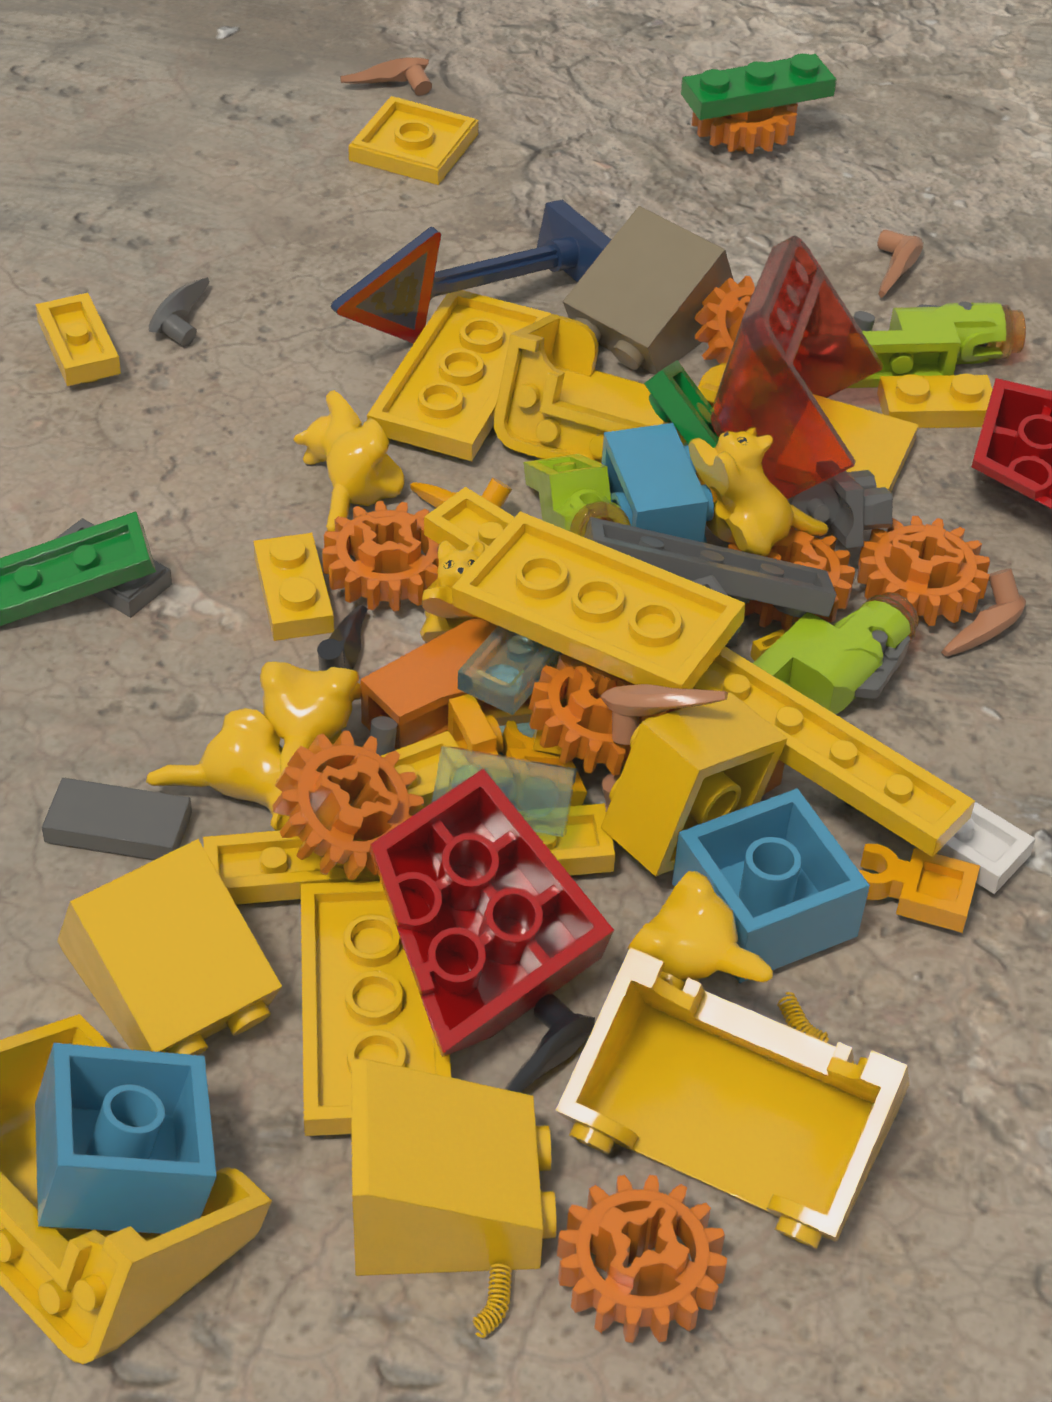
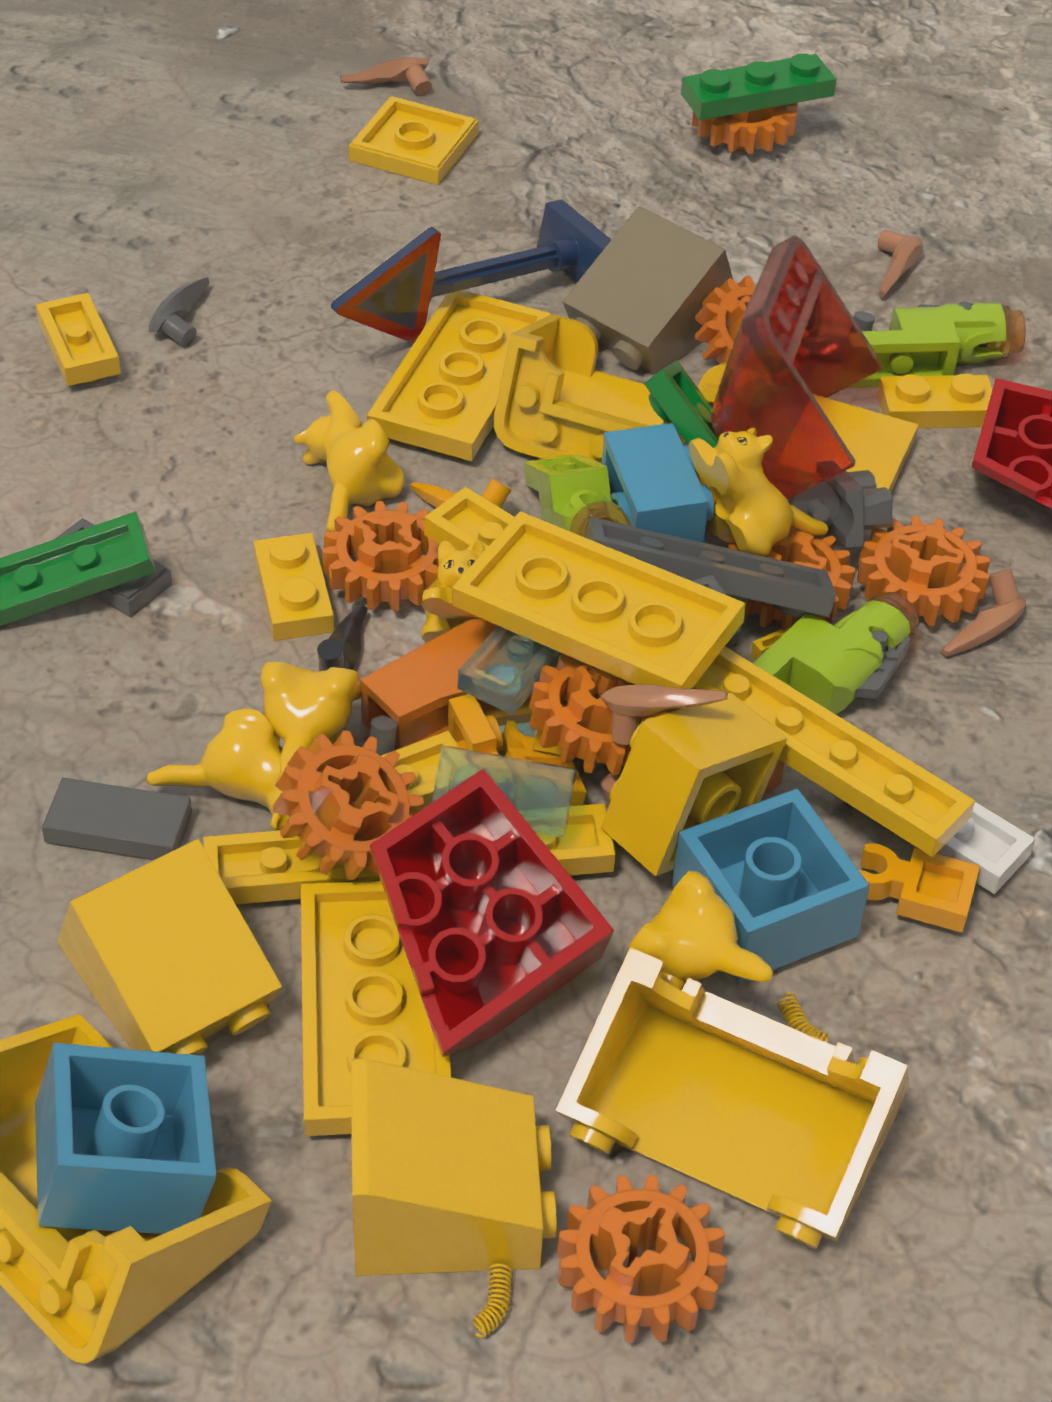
black bar [505,994,595,1093] -> none

